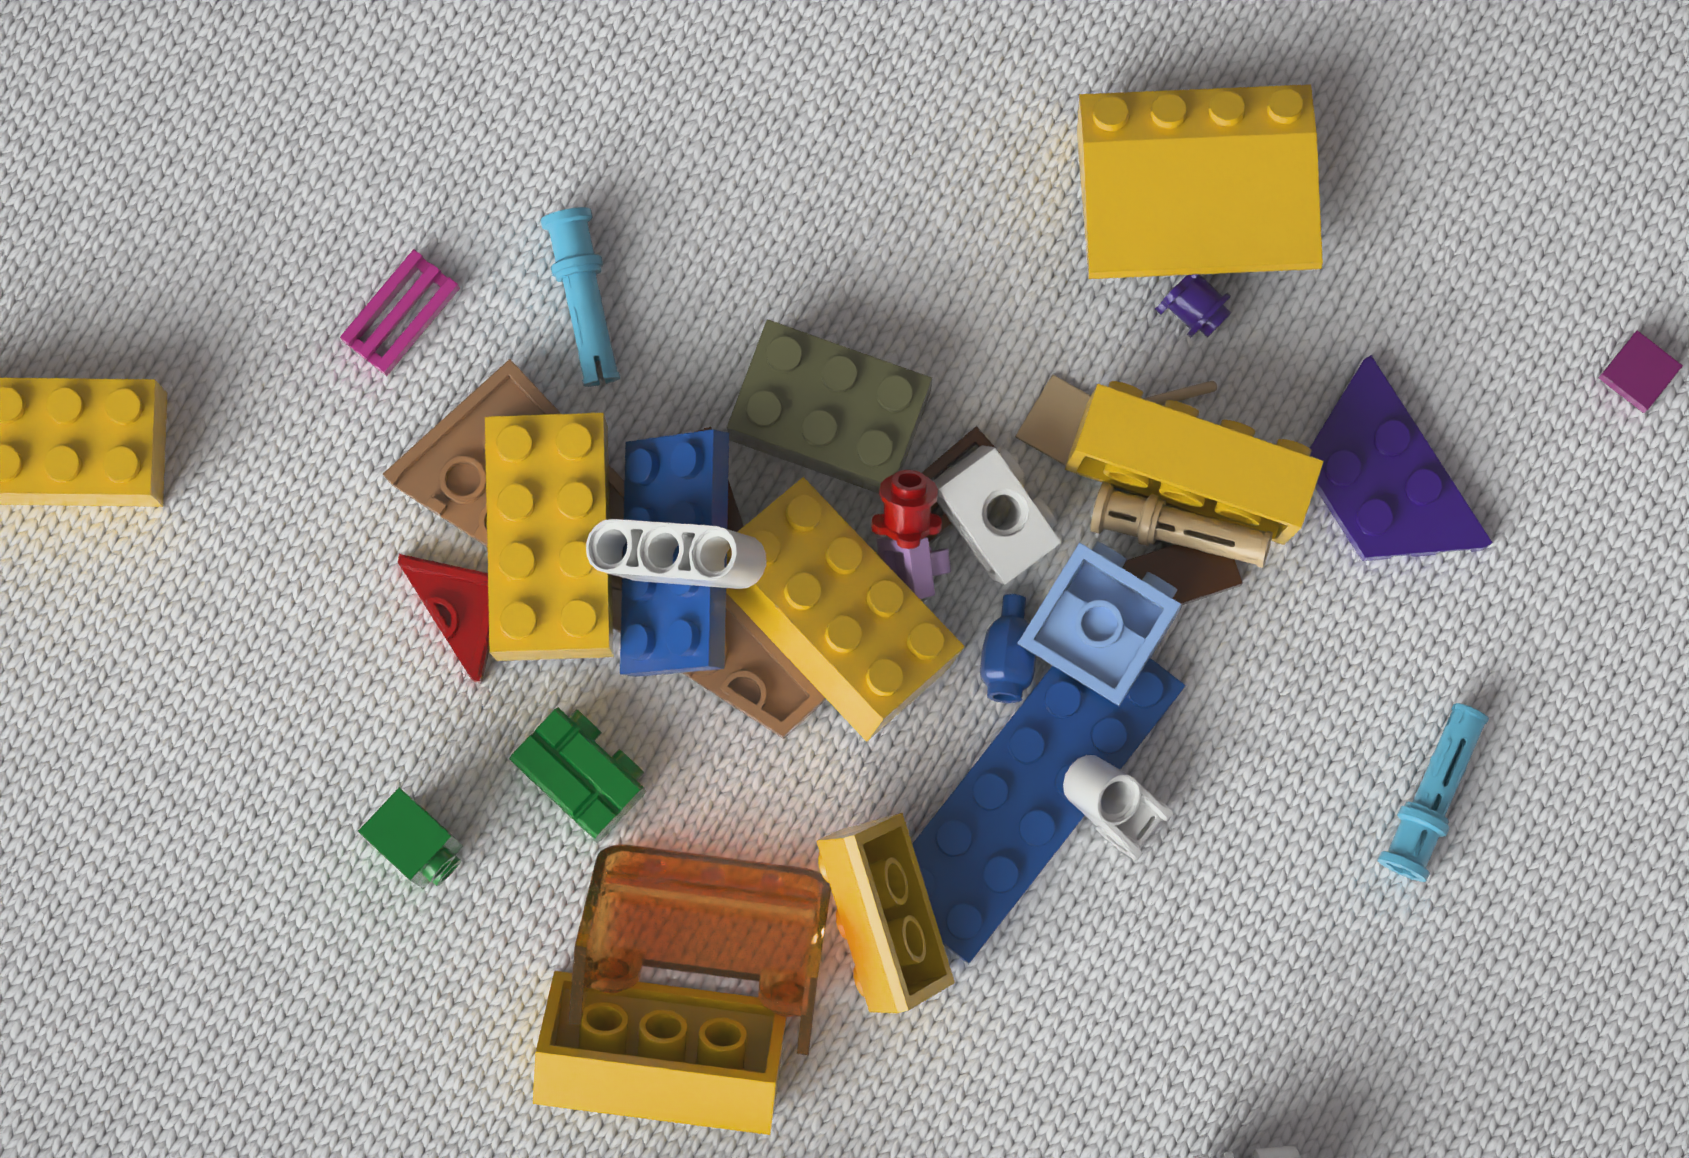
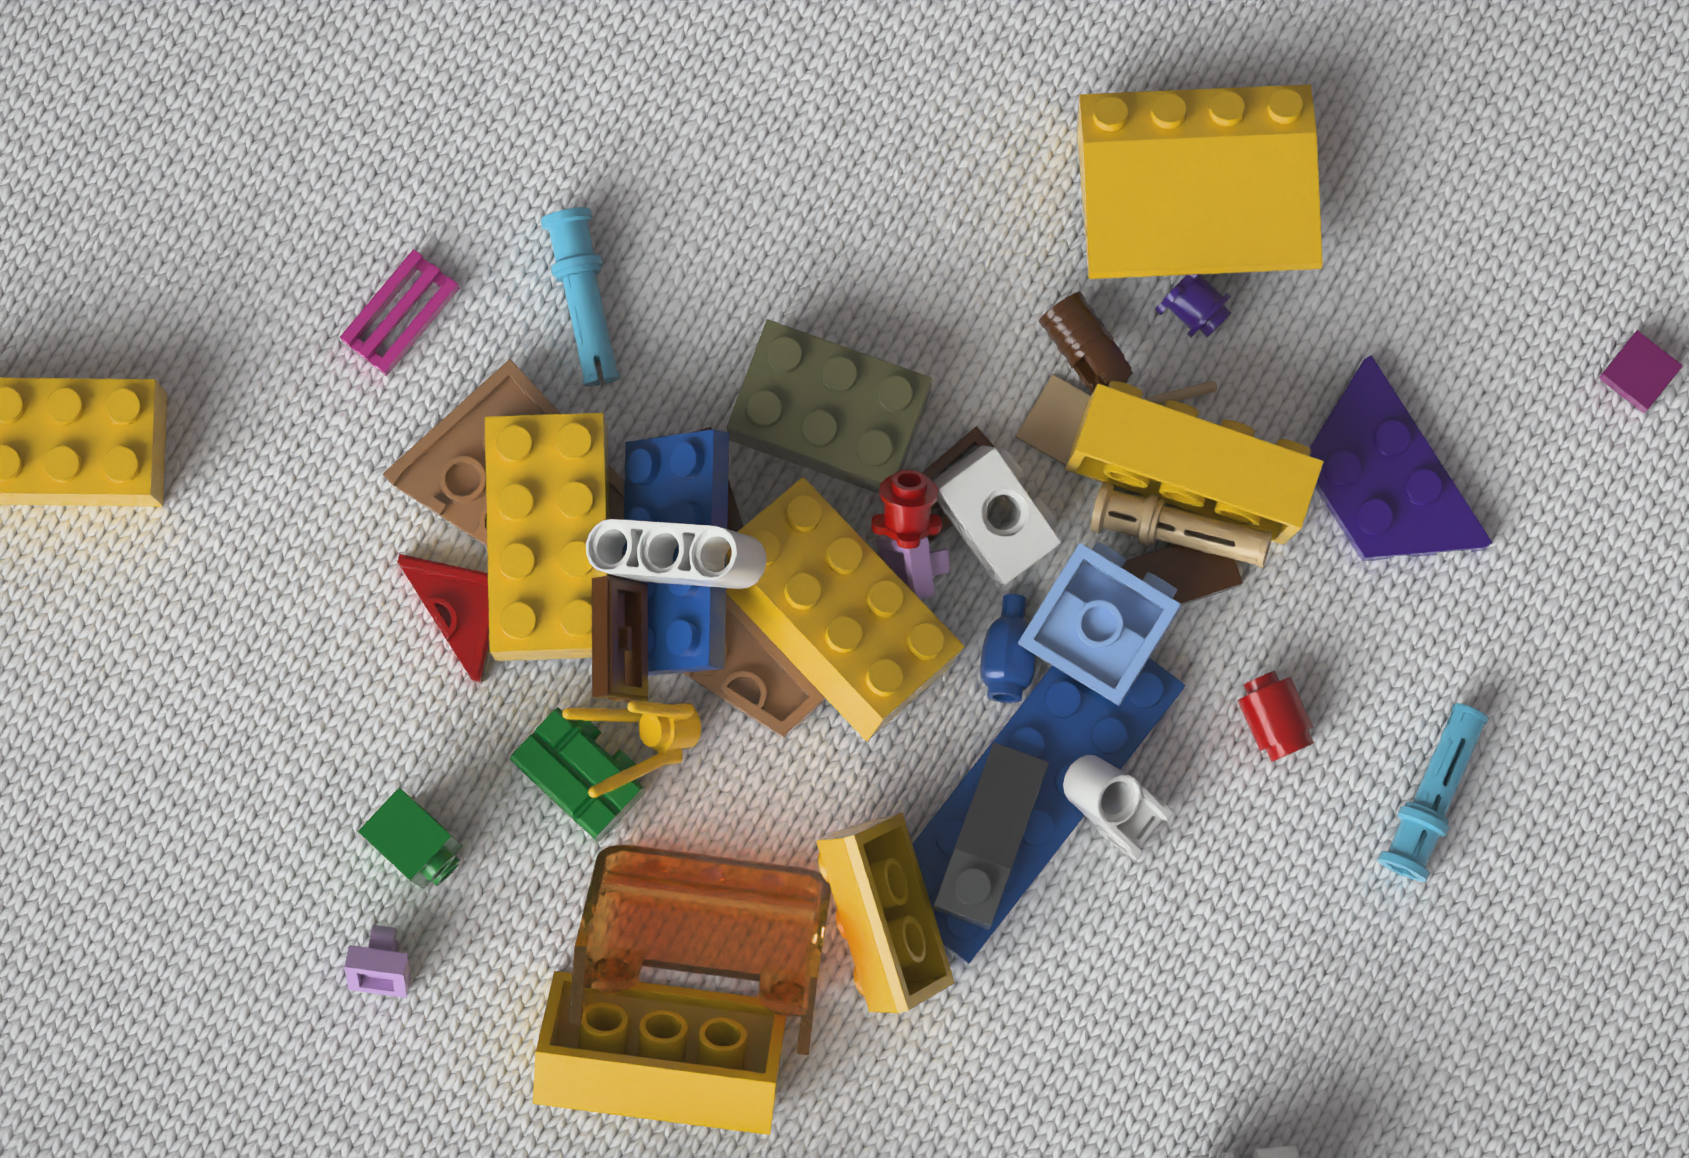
none -> lavender tile [344,925,411,998]
none -> yellow plant [562,701,701,798]
none -> reddish brown tile [592,576,648,703]
none -> dark grey slope [933,742,1049,930]
none -> reddish brown hinge [1038,291,1133,393]
none -> red brick [1237,670,1314,762]

